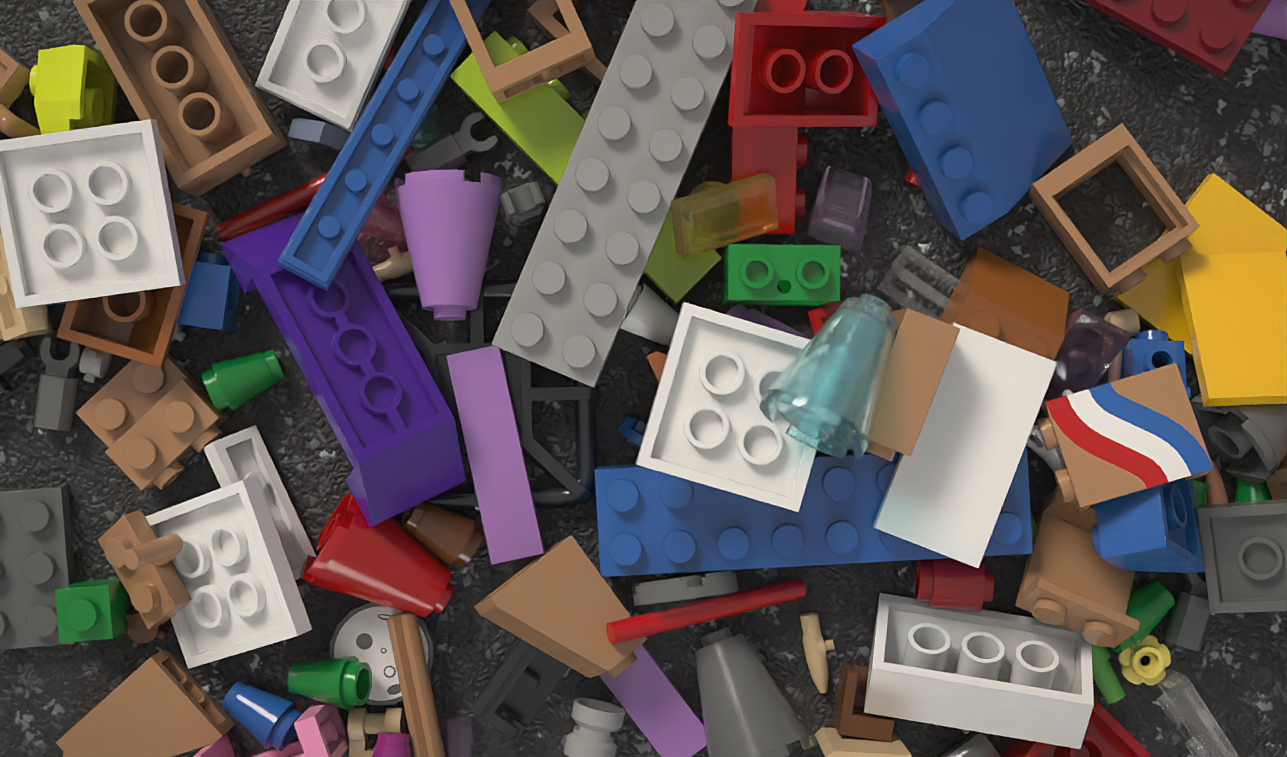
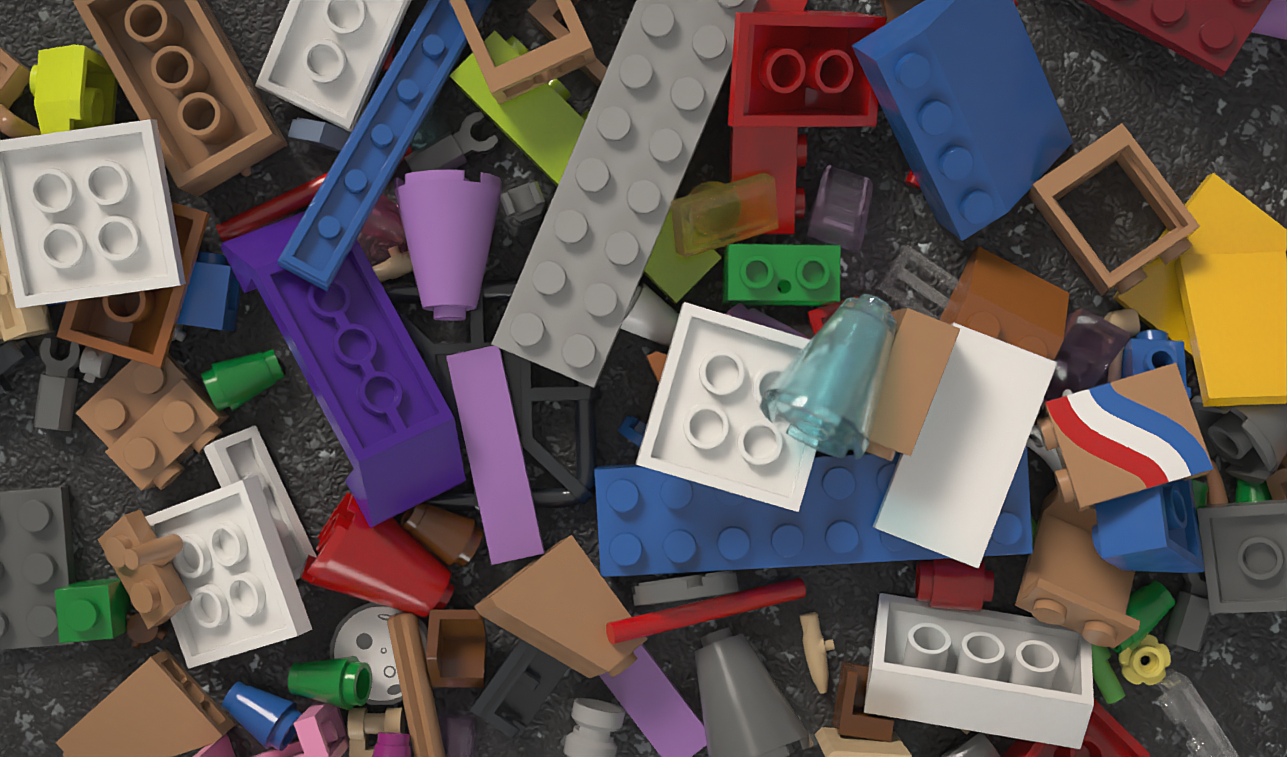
none -> reddish brown panel [426,610,488,687]

